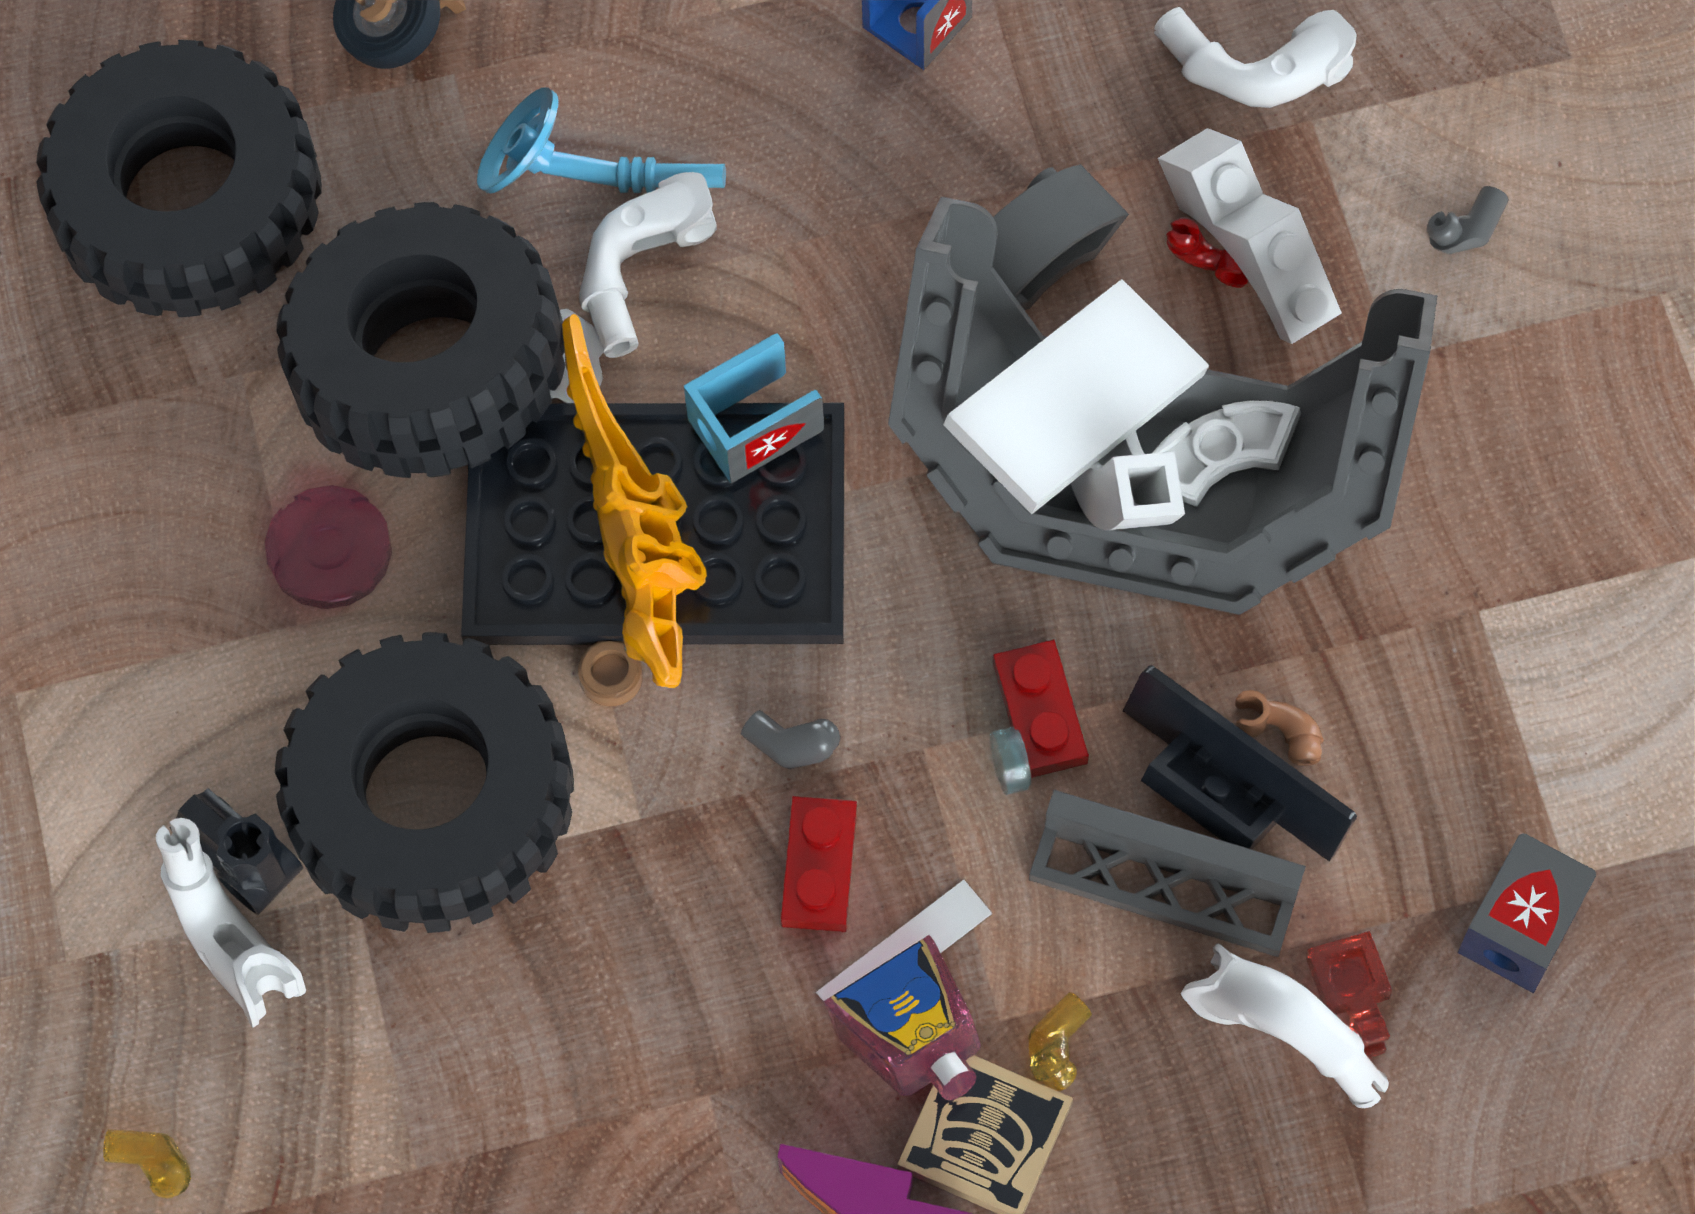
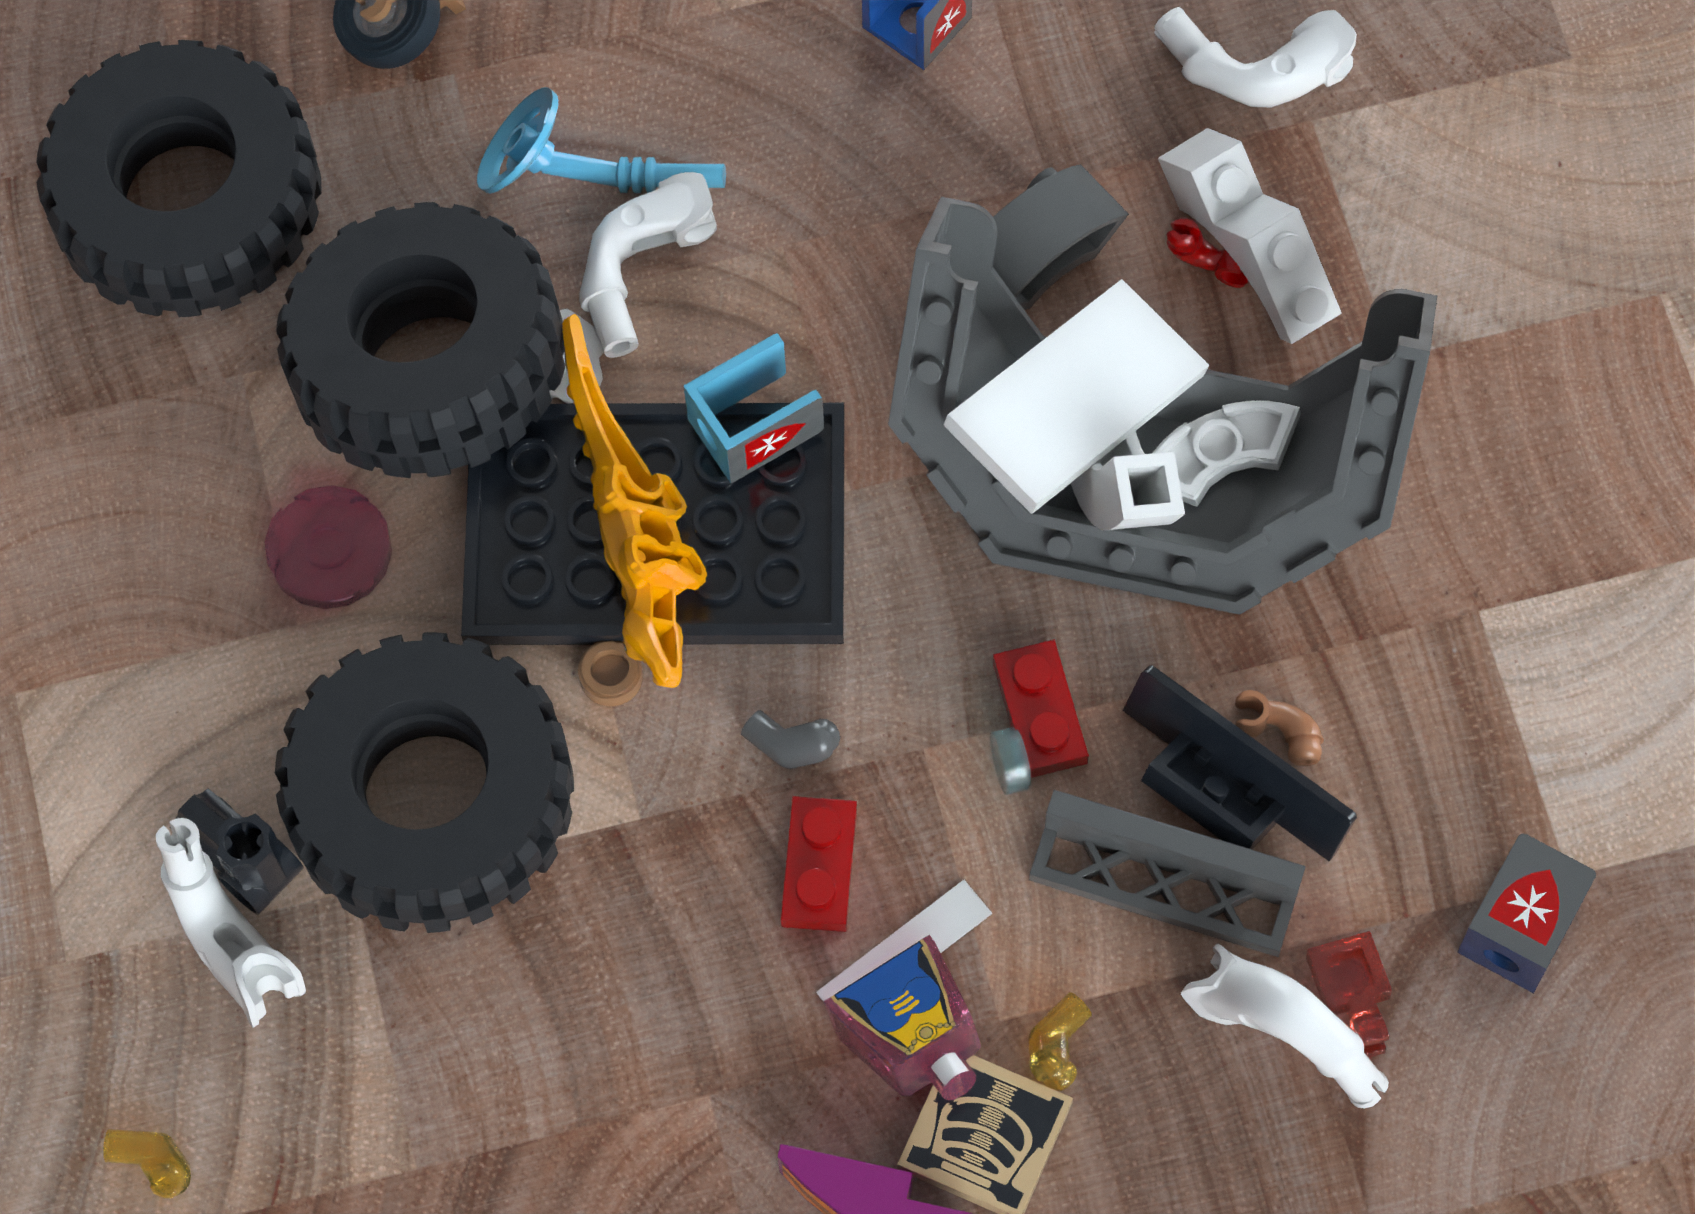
dark grey arm [1426,186,1509,255] -> none

